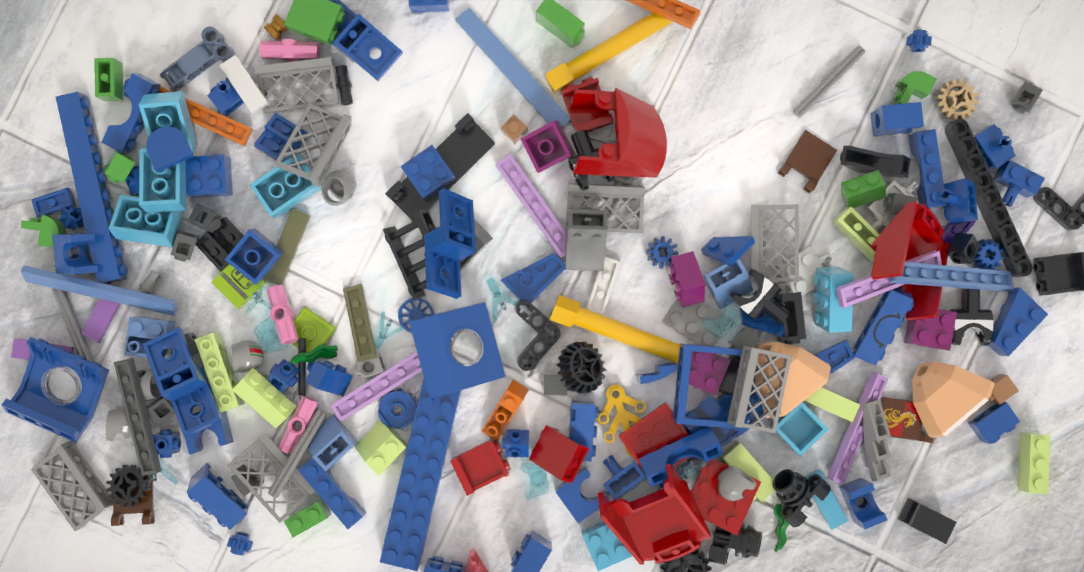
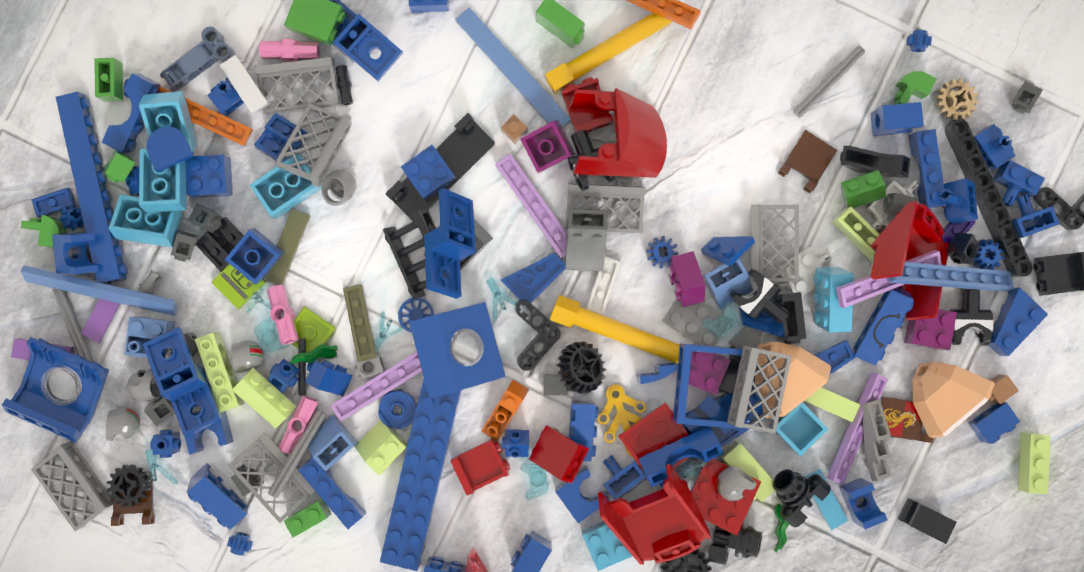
dark grey tile [113,358,162,476] -> none
pearl gold wheel [263,14,288,41] -> none
none -> blue brick [1012,194,1060,238]

